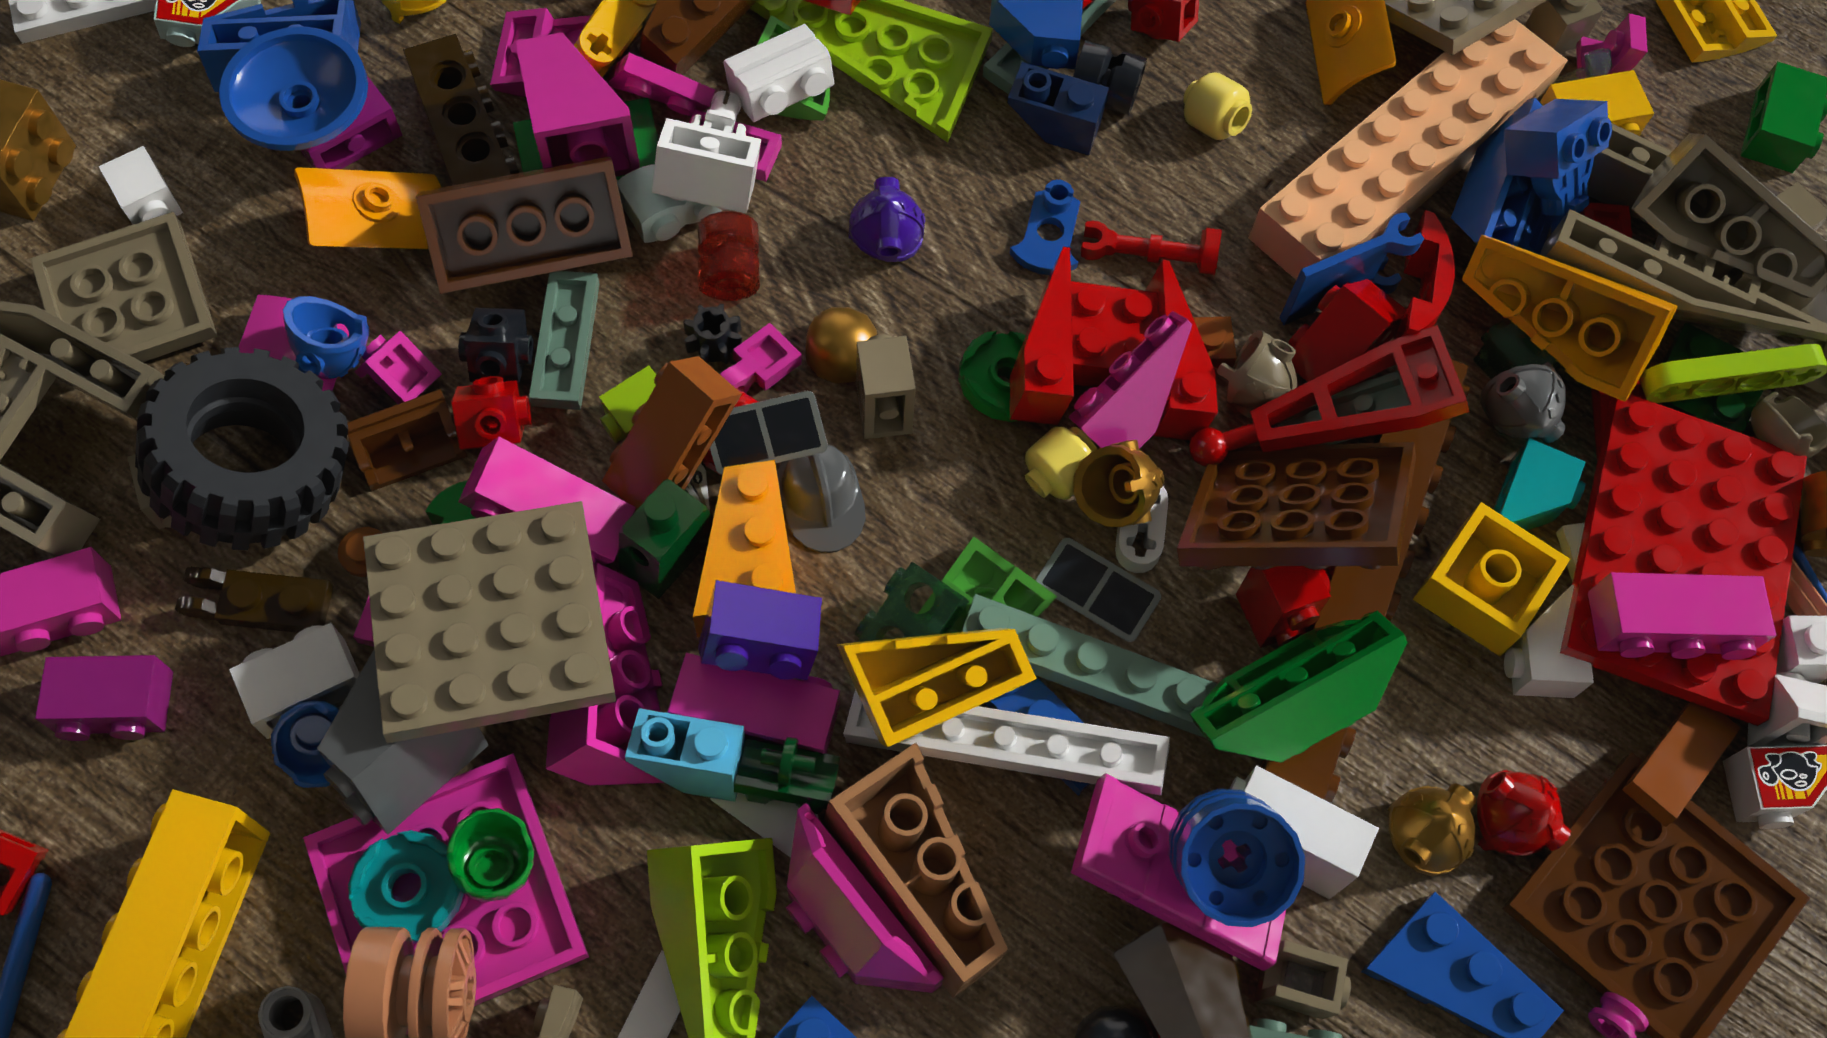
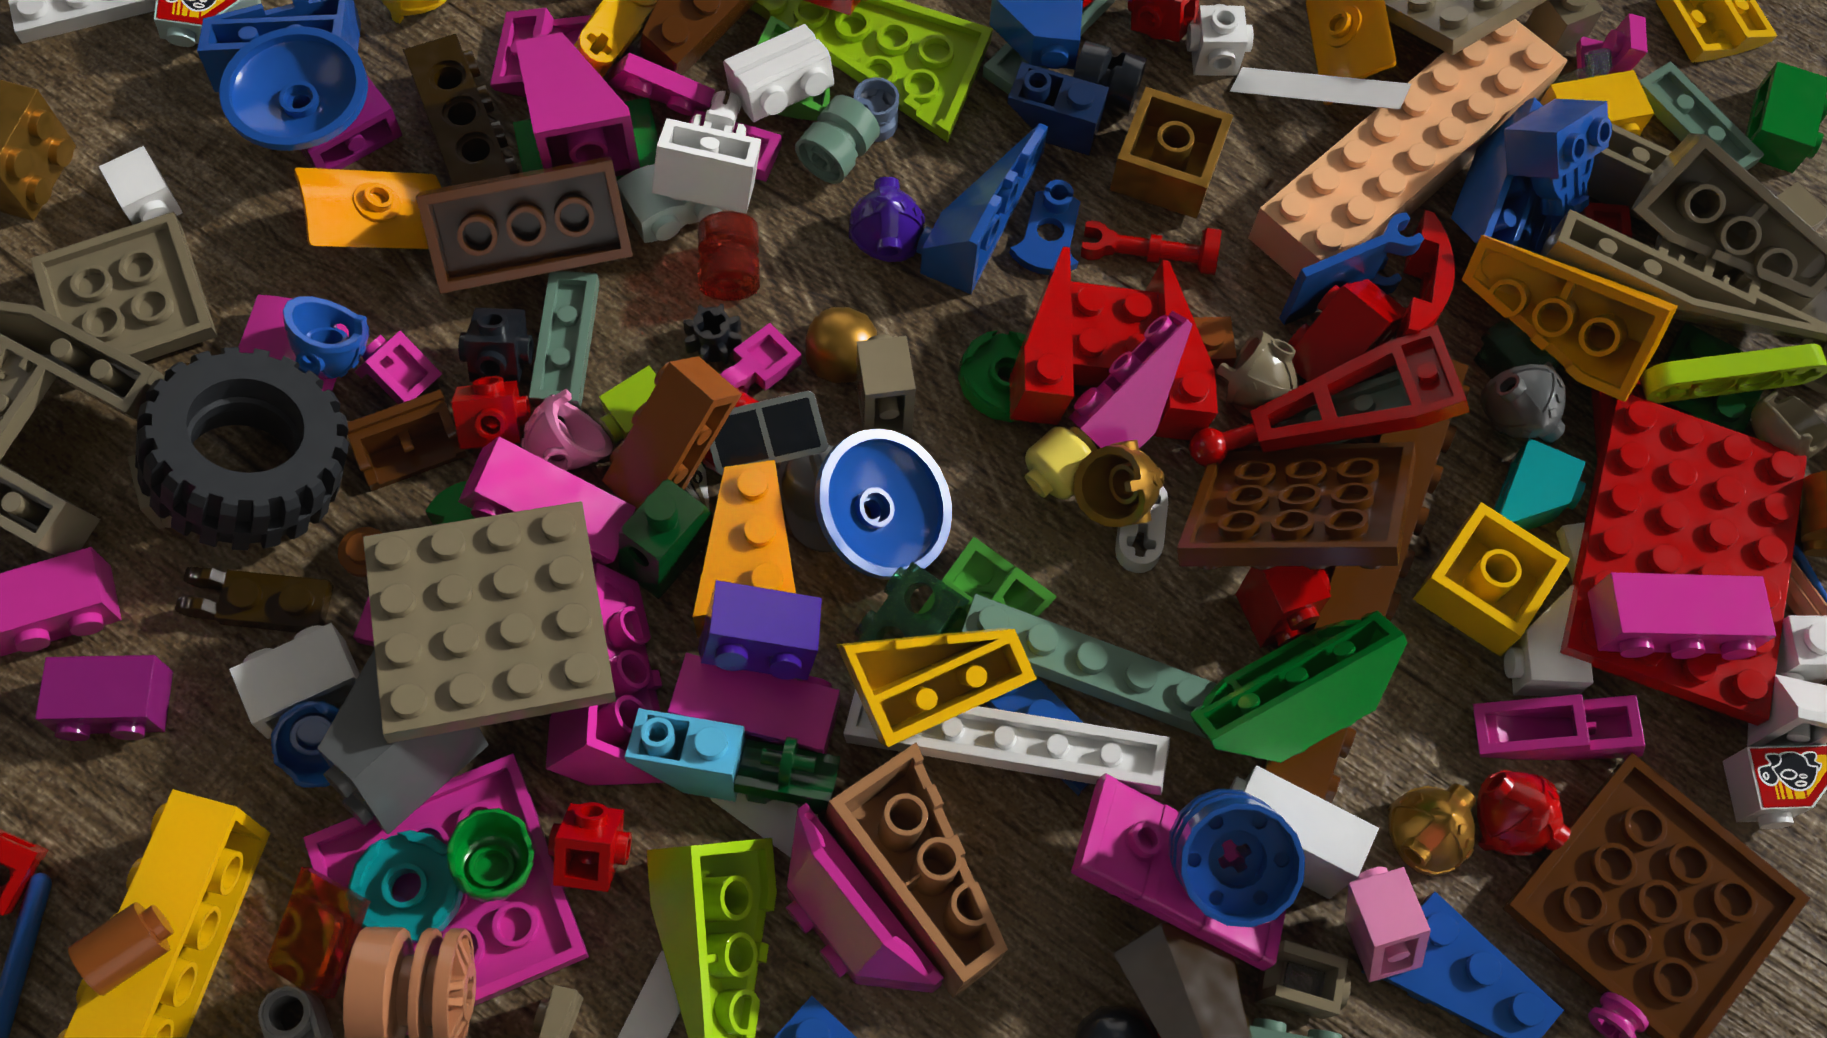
black sticker [1036,538,1161,642] -> none
light yellow head [1183,72,1252,140] -> none
dark orange tile [1622,701,1740,827] -> none
none -> dark orange brick [68,902,174,996]
none -> clear red piece [266,867,370,999]
none -> bright pink helmet [521,389,613,471]
none -> red brick [548,802,632,892]
none -> sand green wheel [795,95,880,184]
none -> blue dish [815,429,952,580]
none -> sand blue wheel [854,77,899,142]
none -> blue wedge [916,123,1048,294]
none -> pearl gold brick [1110,87,1234,219]
none -> white brick [1186,4,1254,76]
none -> white sticker [1230,67,1411,110]
none -> bright pink brick [1345,867,1431,983]
none -> dark pink slope [1473,694,1646,760]
none -> sand green plate [1639,61,1764,170]

